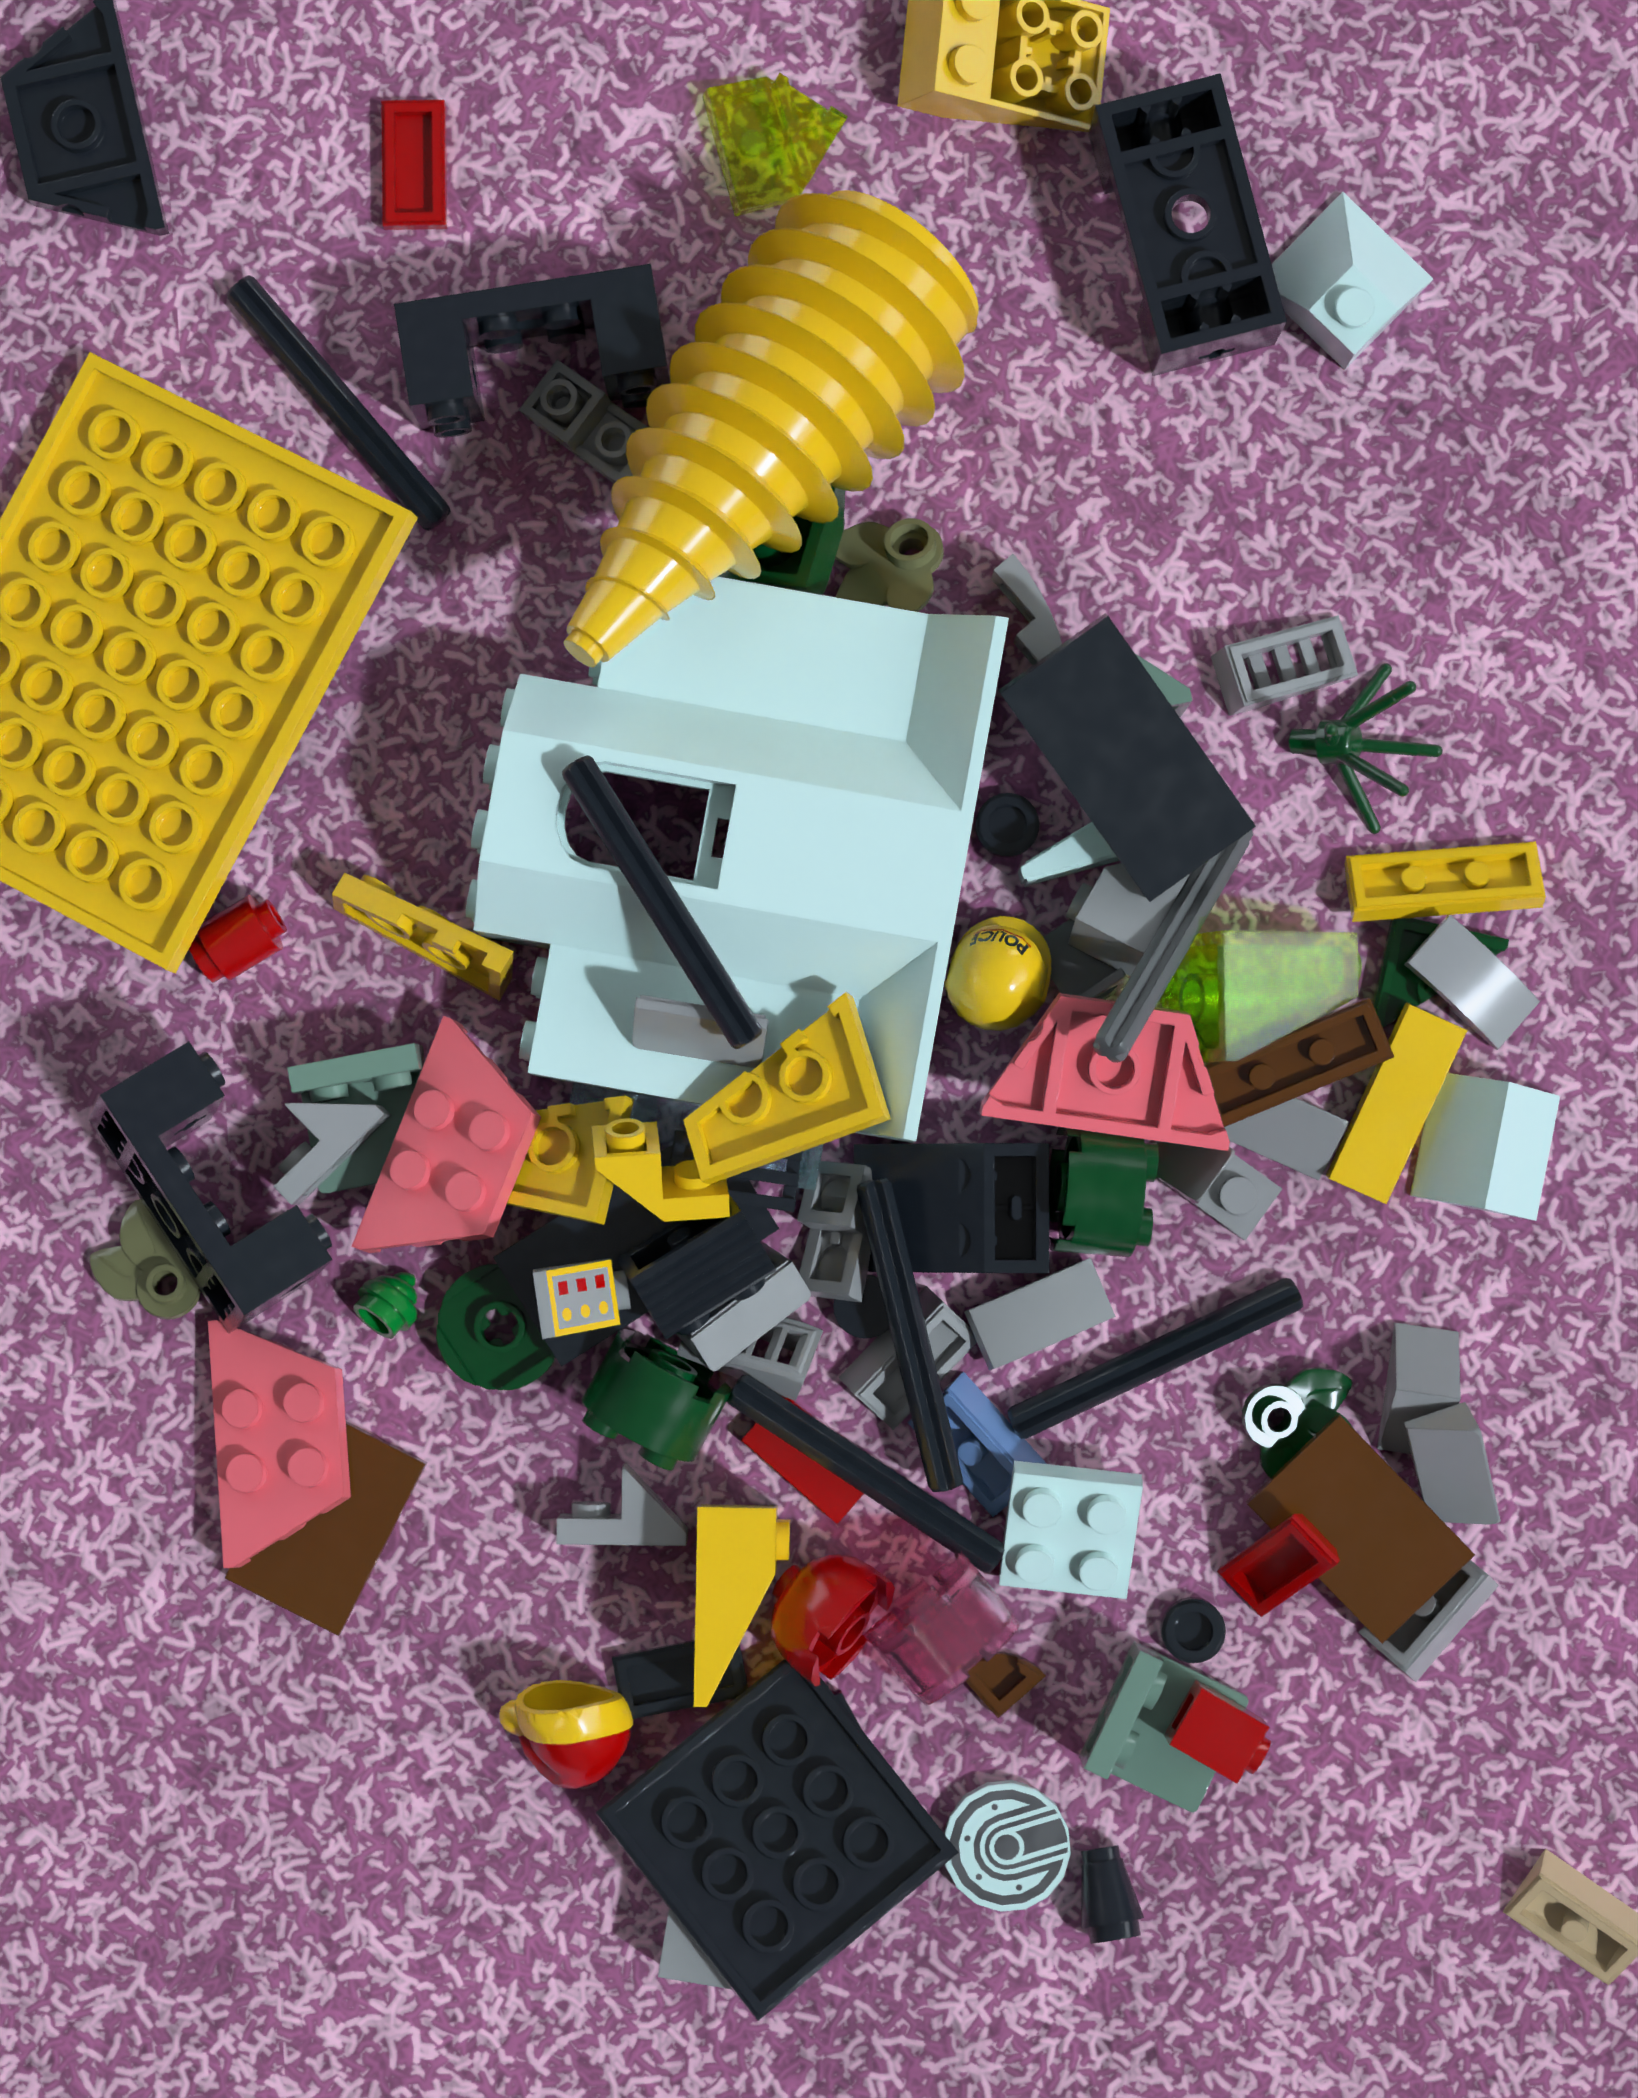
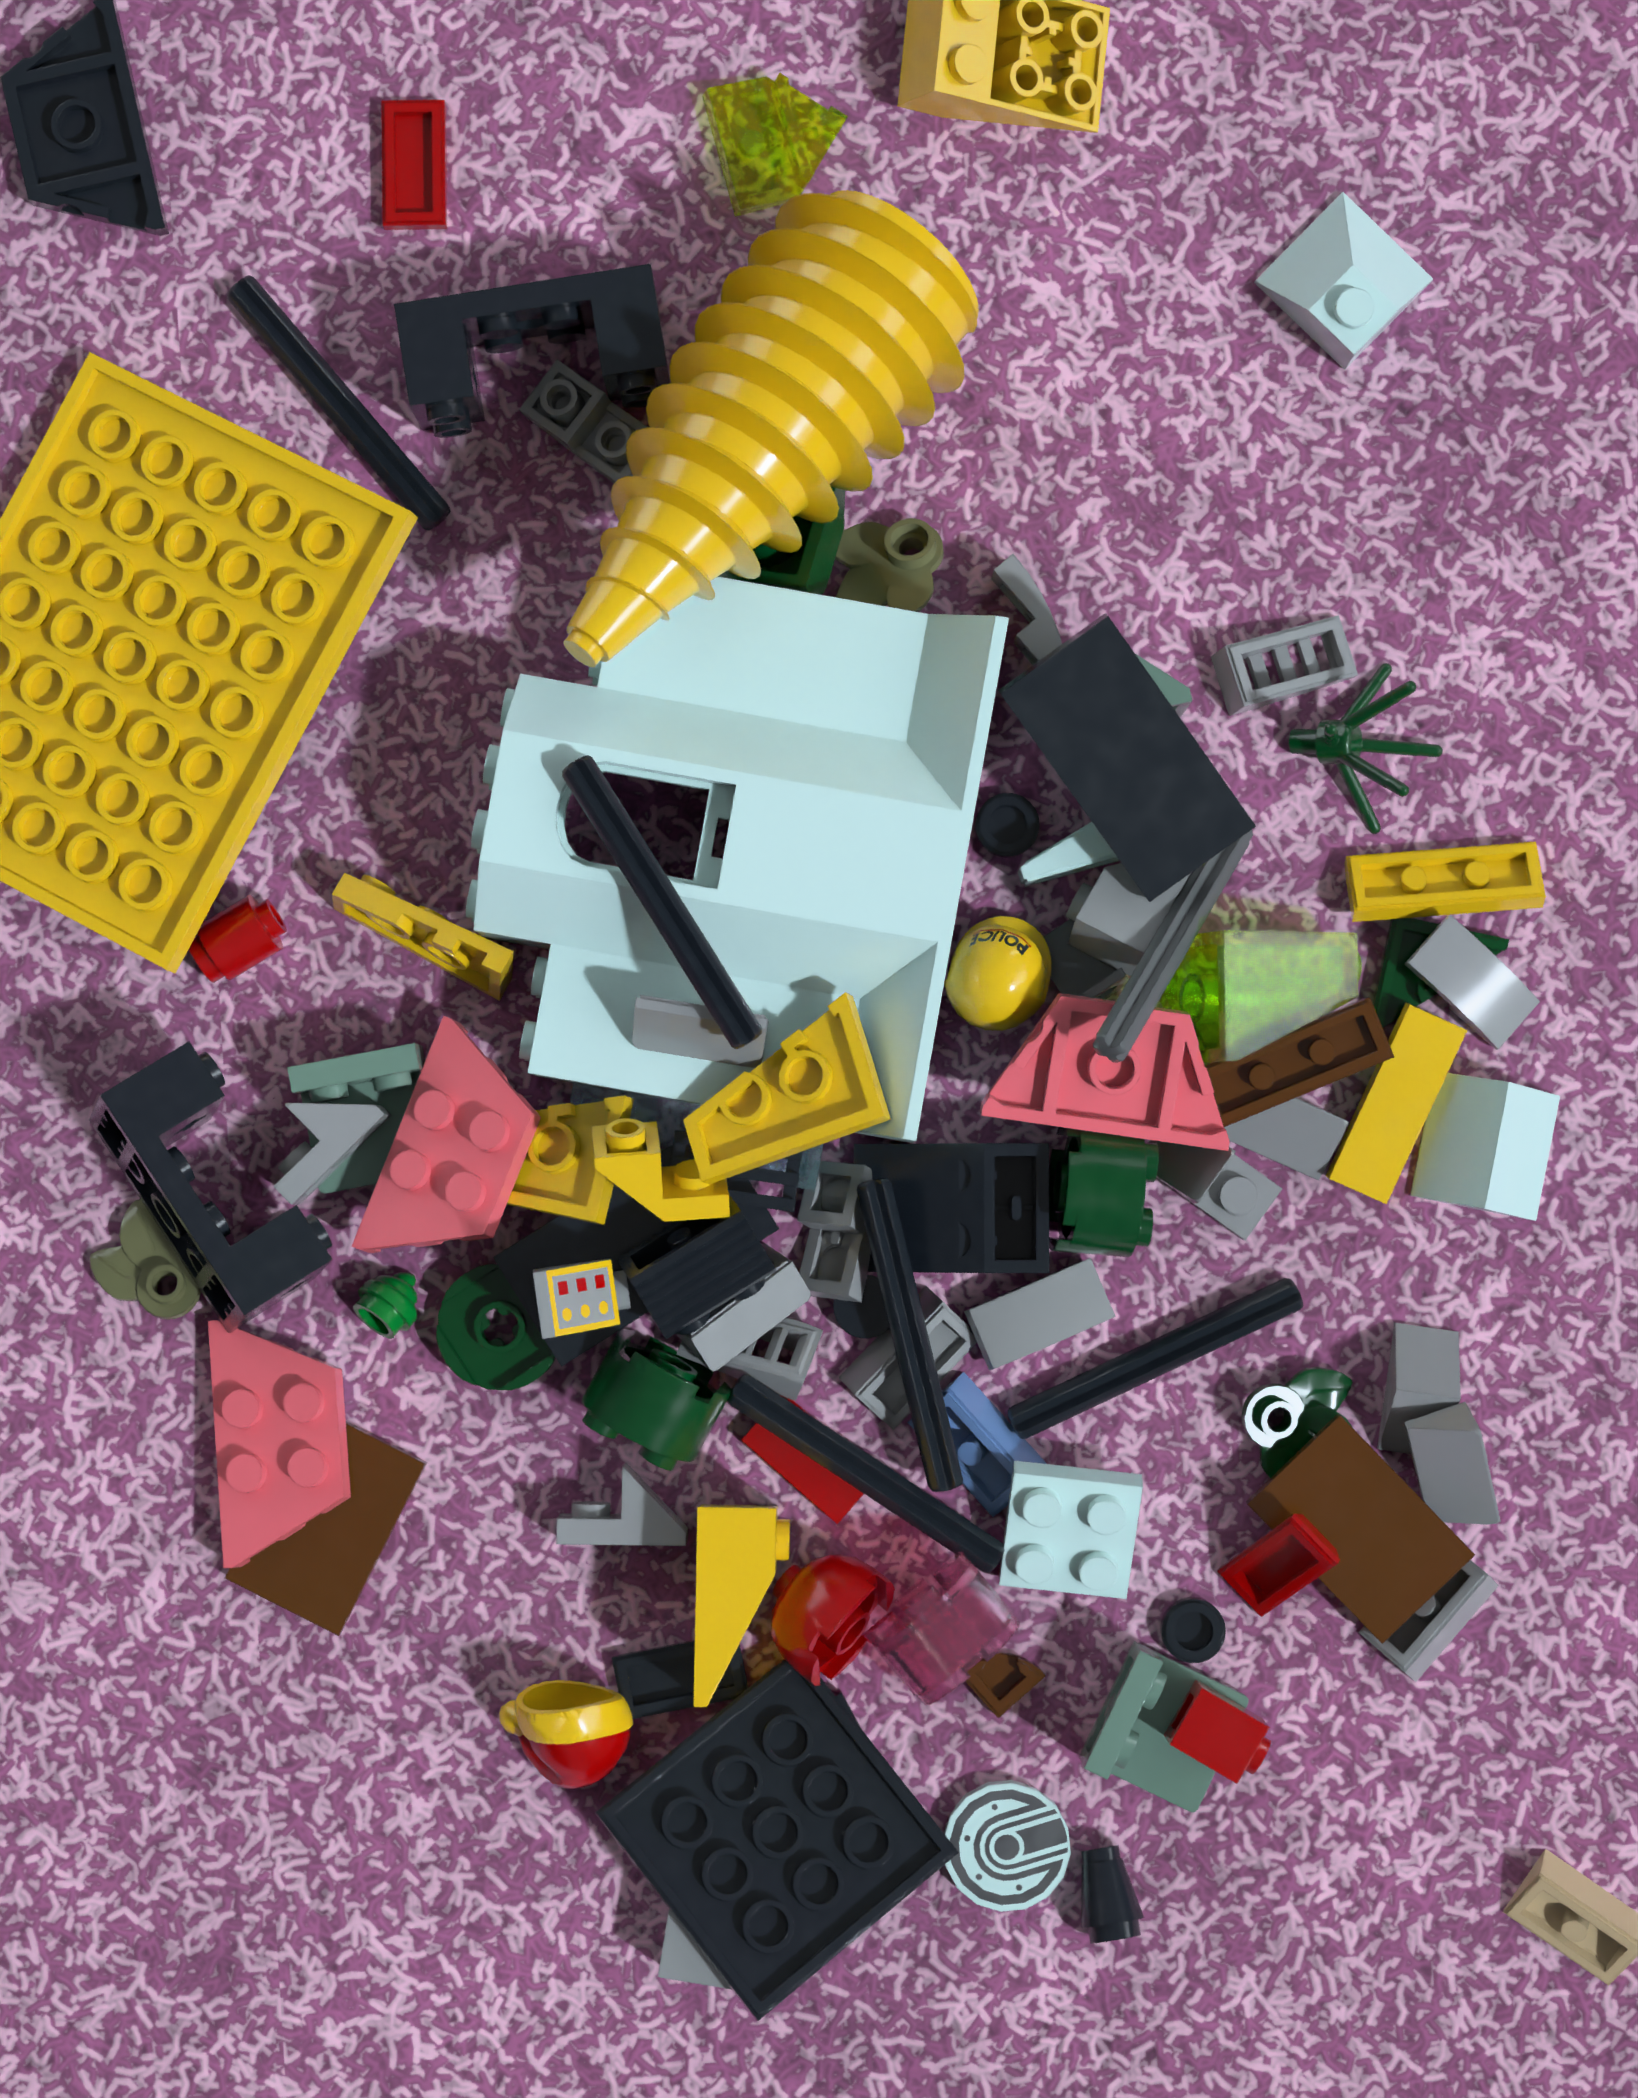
black plate [1088,73,1287,376] -> none

